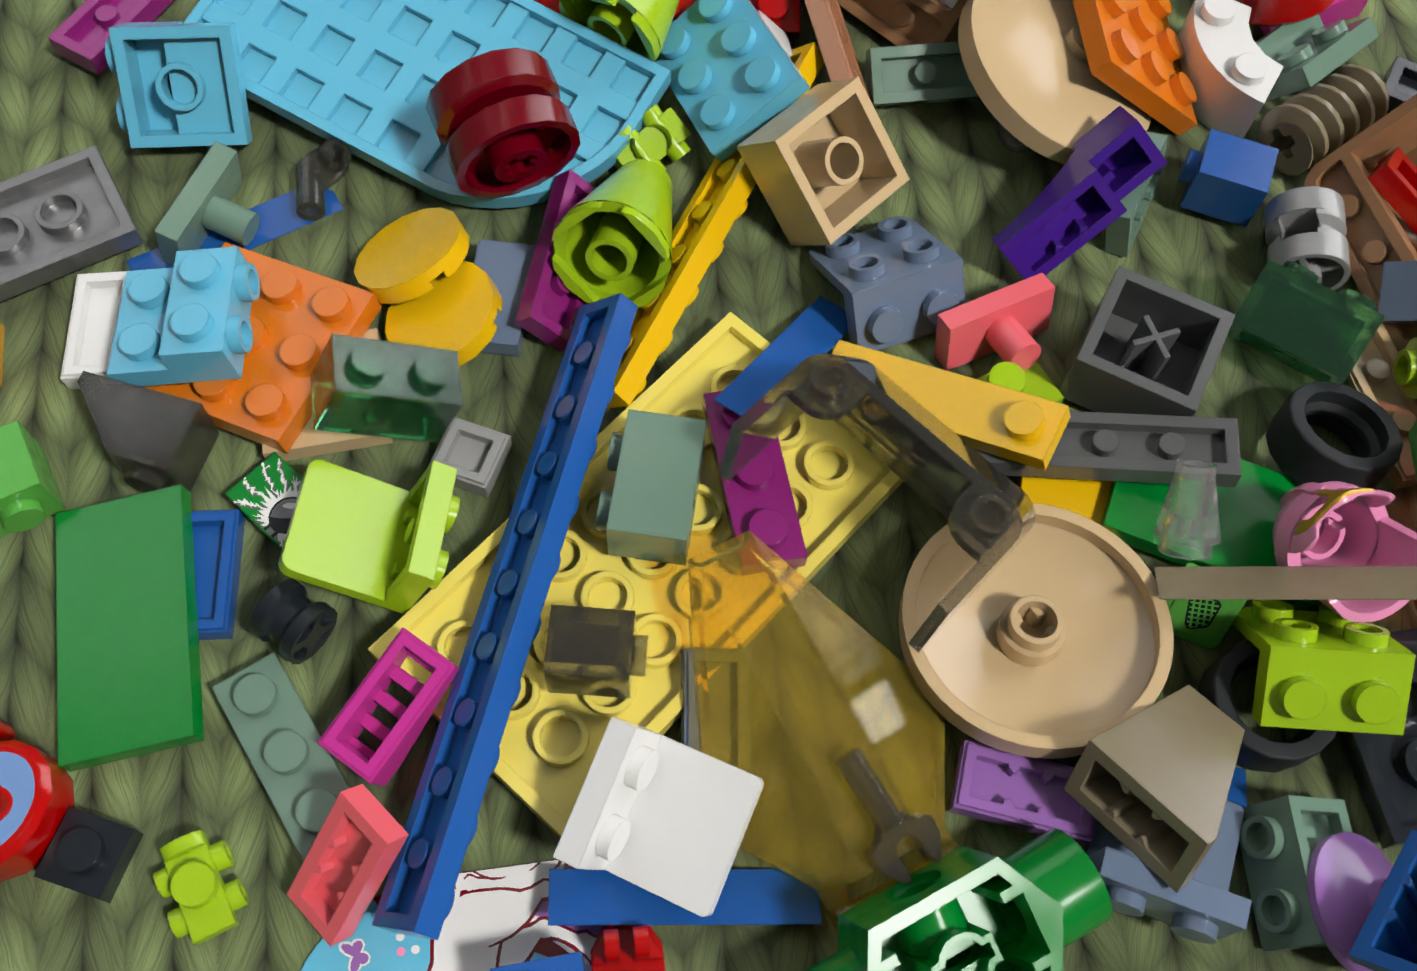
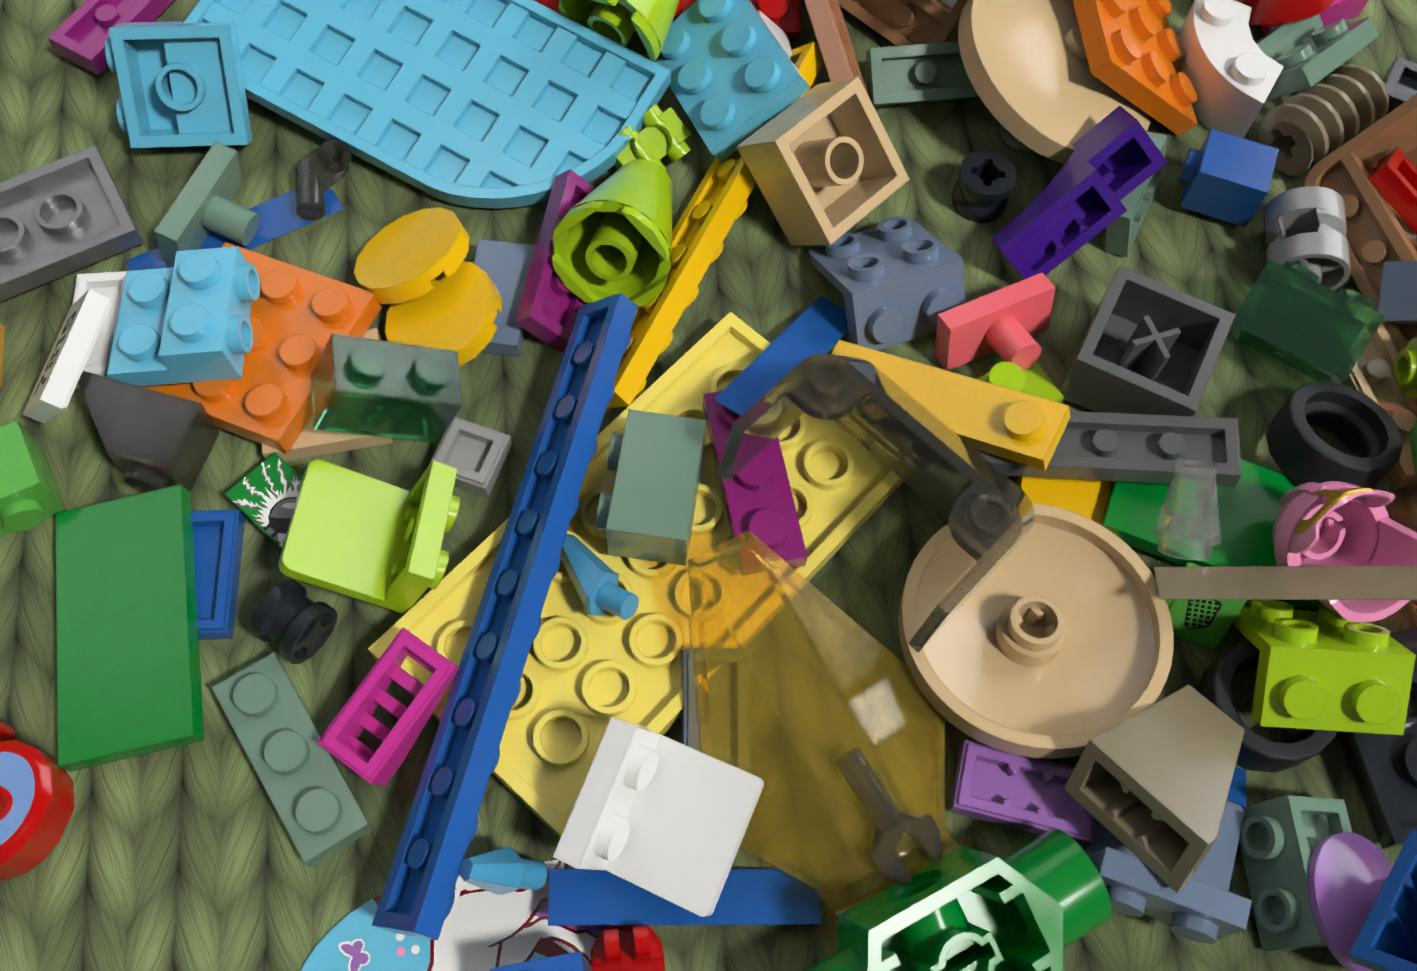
black plate [34,807,144,903] -> none
lime piece [153,830,250,945] -> none
coral tile [286,784,409,947] -> none
dark red wheel [426,48,581,198] -> none
clear smoke brick [543,604,649,698] -> none
none -> white tile [22,289,112,424]
none -> dark azure bar [459,847,547,895]
none -> dark azure bar [561,534,639,620]
none -> black wheel [951,150,1017,223]

